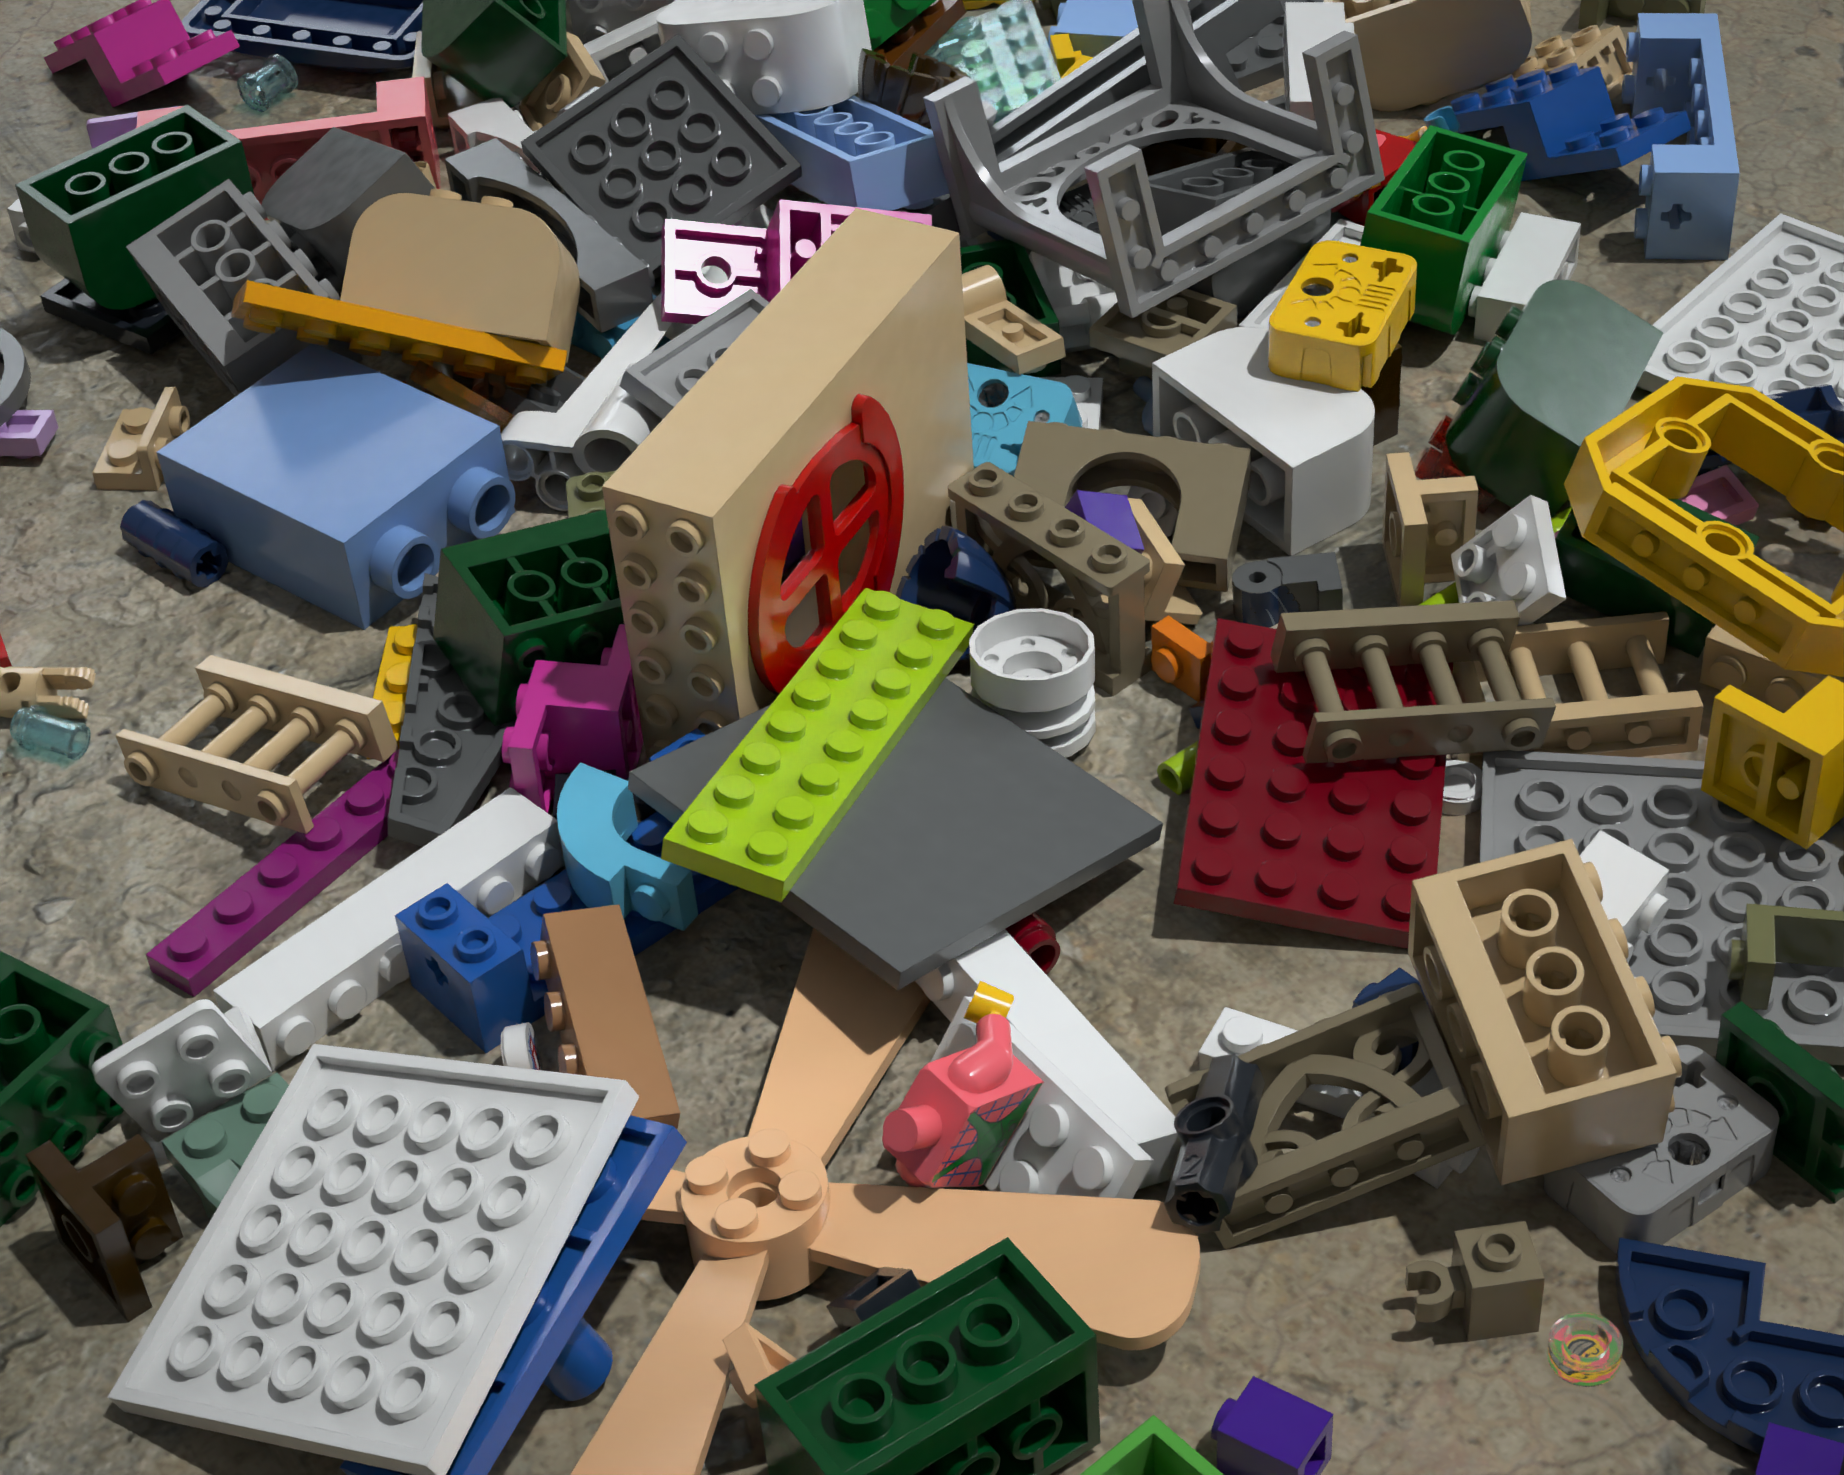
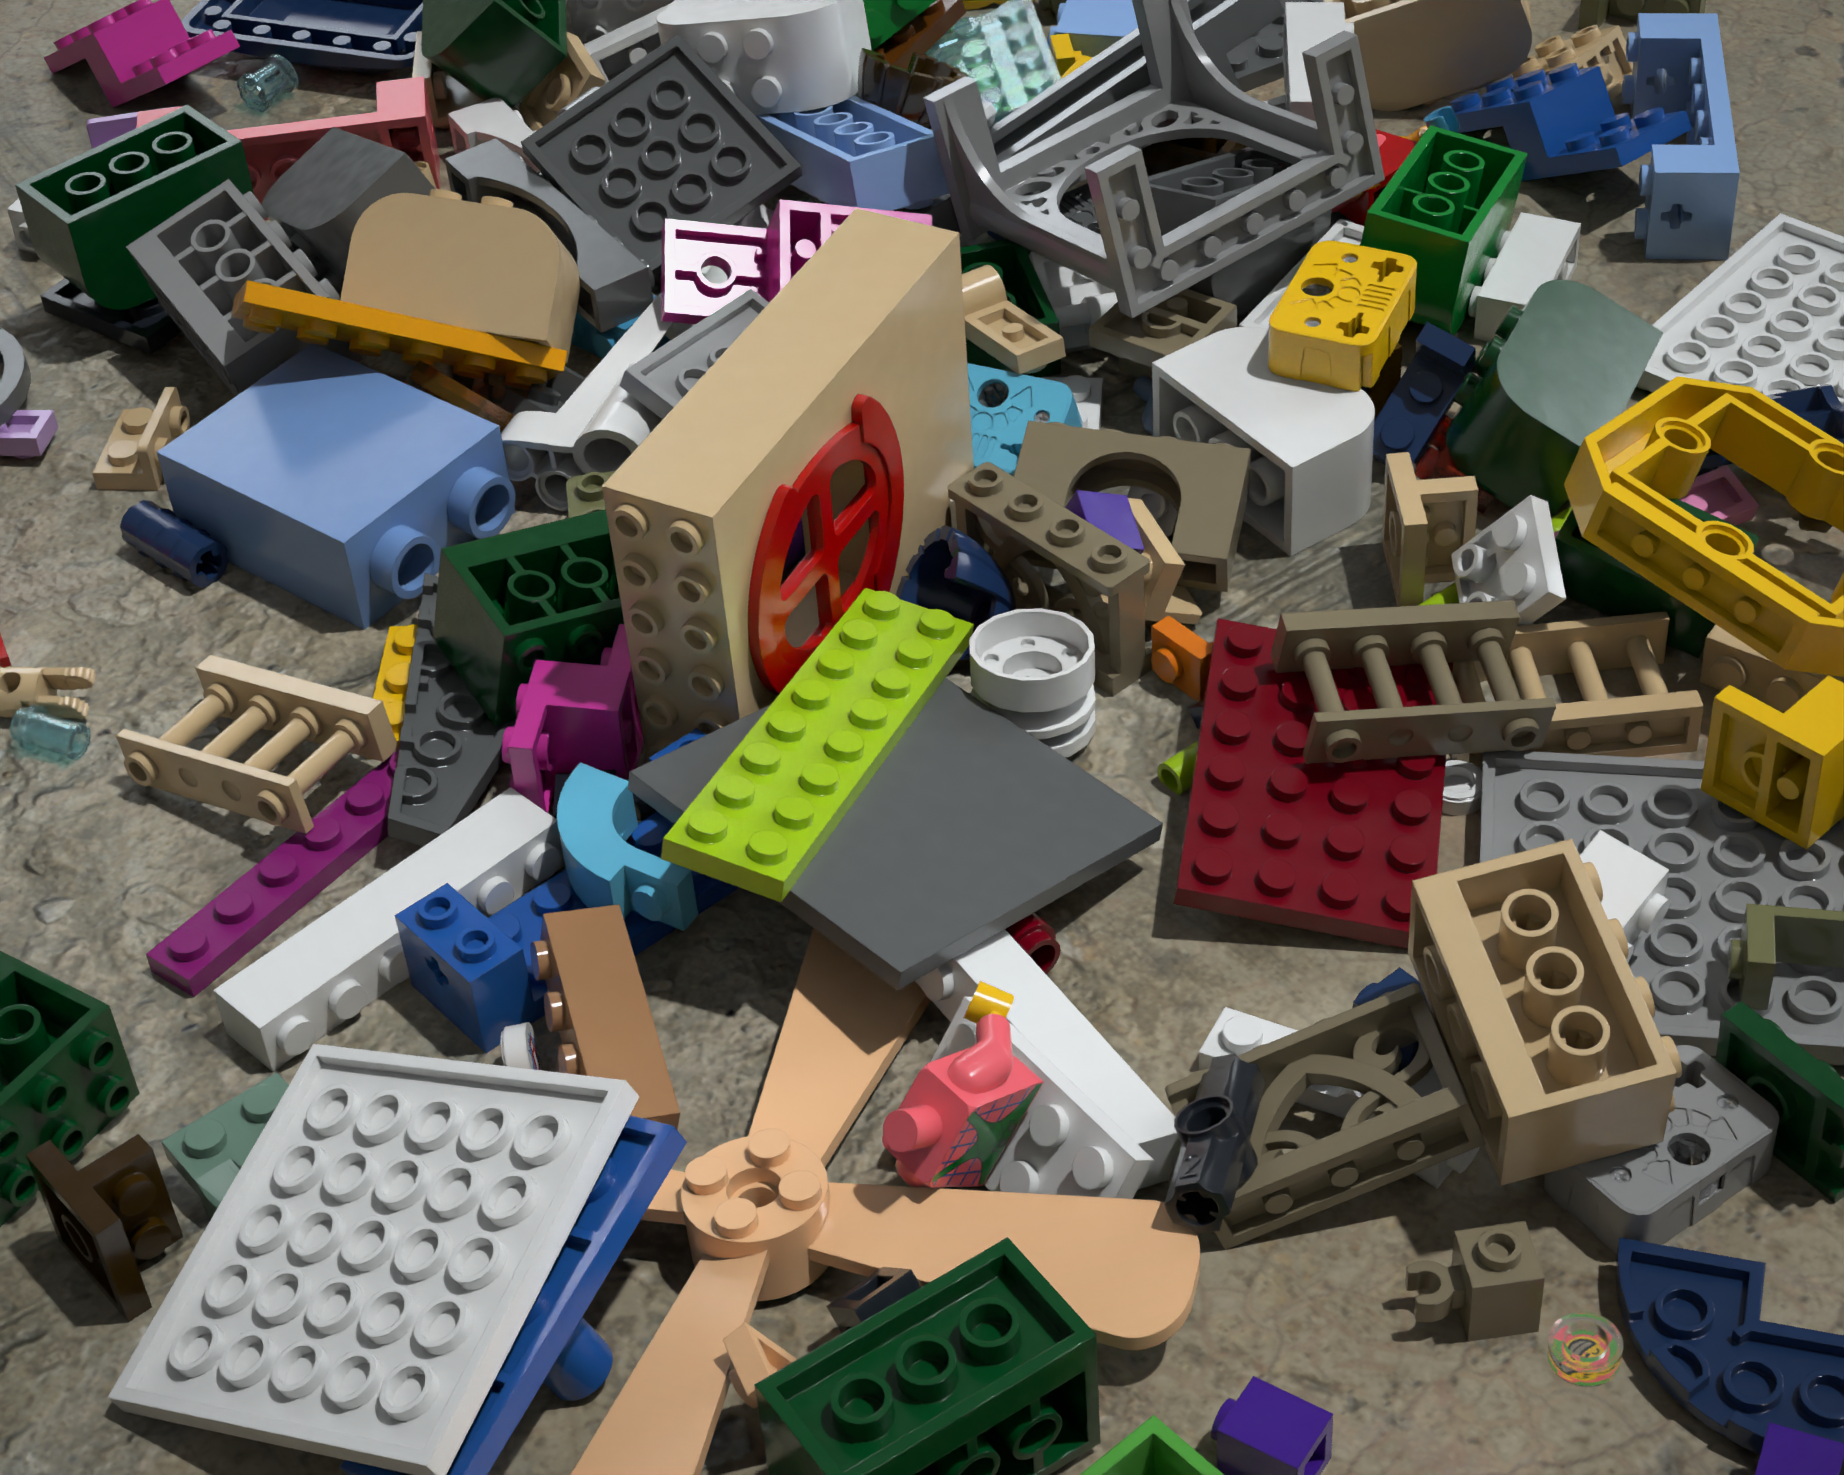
white bracket [92,999,272,1142] -> none
dark grey leg [1232,552,1343,628] -> none
none -> dark blue bracket [1373,322,1476,468]

